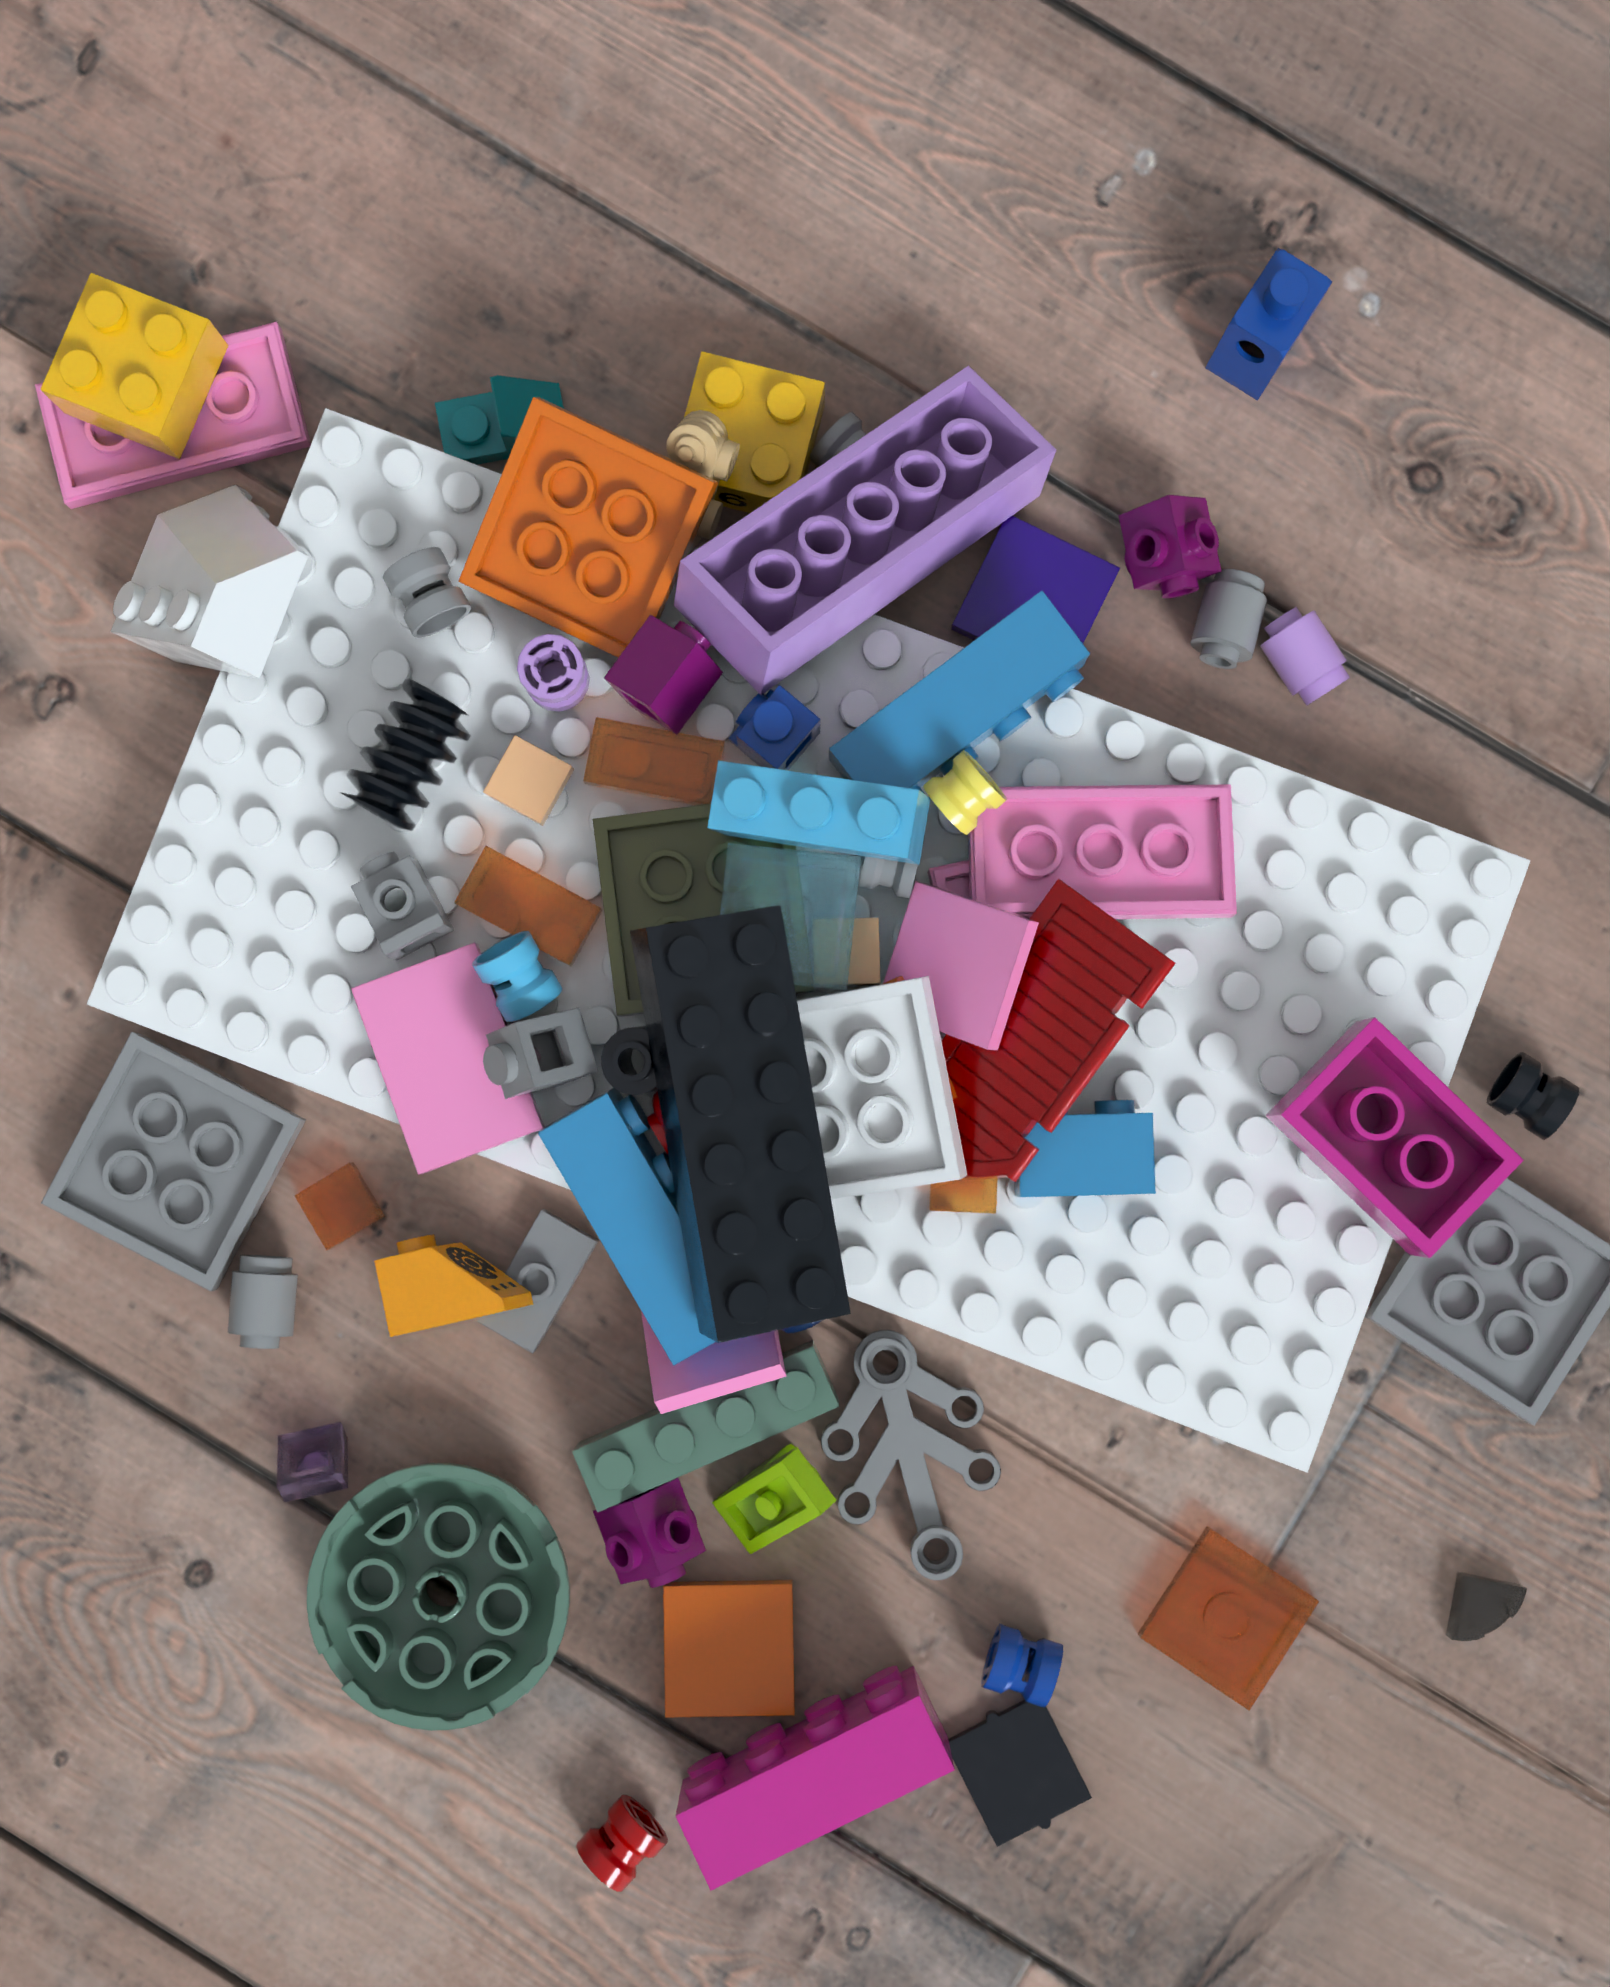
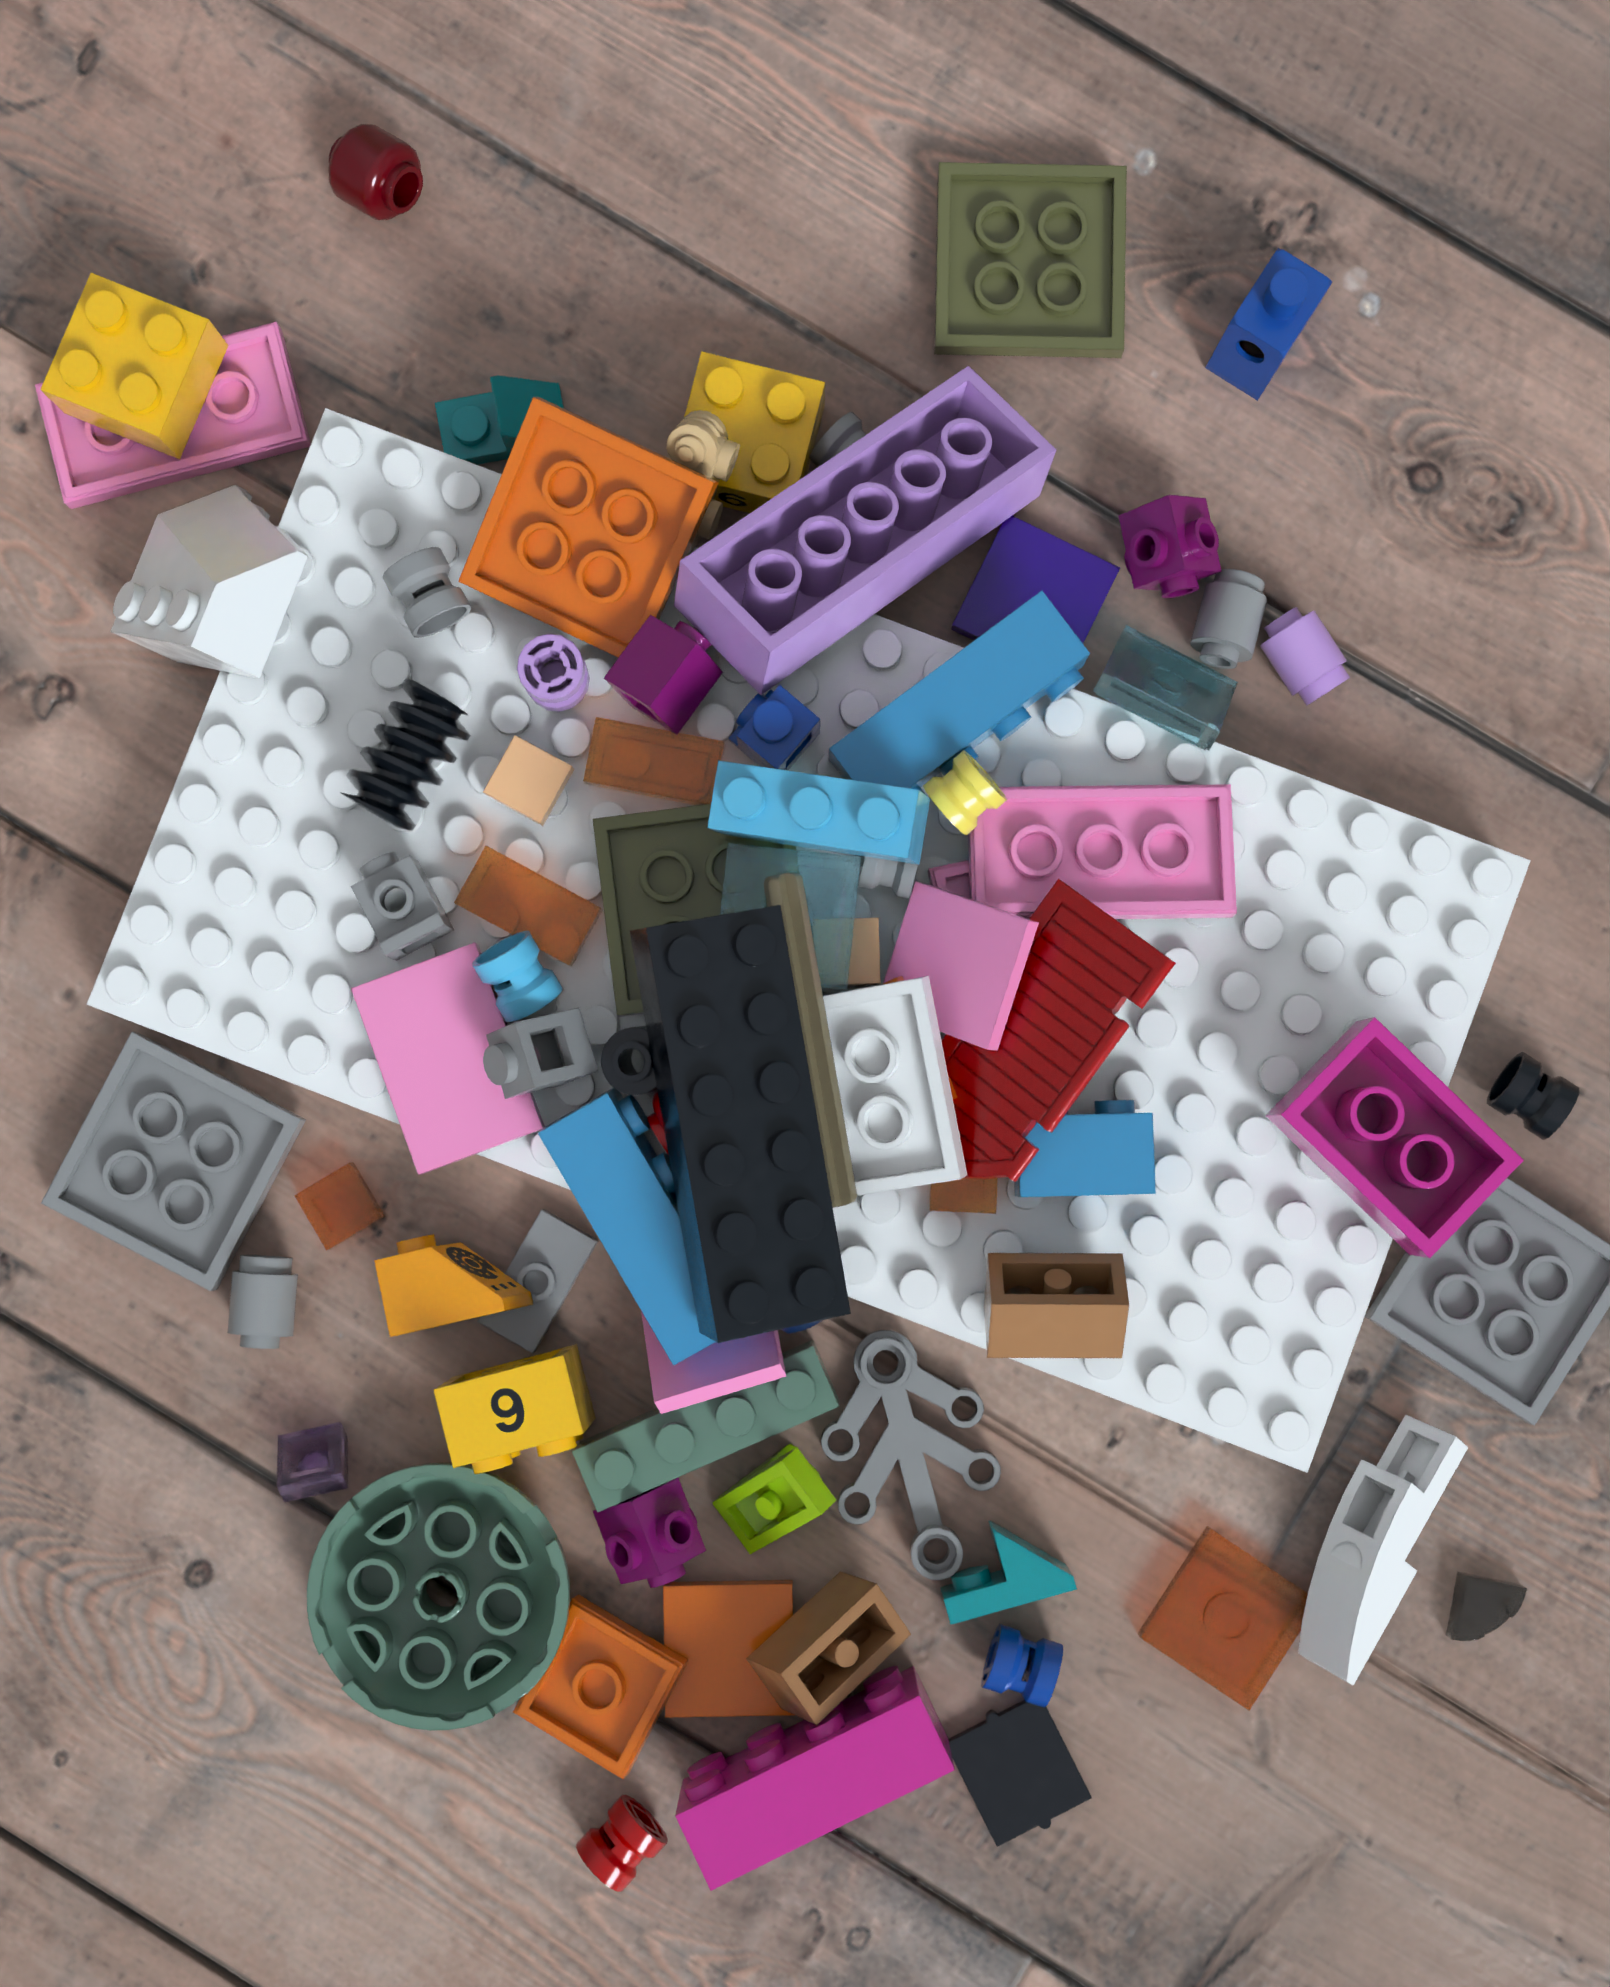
none -> dark red head [328,124,423,220]
none -> yellow brick [433,1344,596,1474]
none -> orange tile [513,1594,688,1779]
none -> medium nougat brick [746,1571,911,1725]
none -> dark tan axle [763,872,857,1208]
none -> olive plate [934,162,1127,358]
none -> teal slope [940,1520,1077,1625]
none -> medium nougat brick [984,1253,1129,1358]
none -> clear light blue tile [1093,625,1238,750]
none -> white slope [1298,1415,1468,1685]

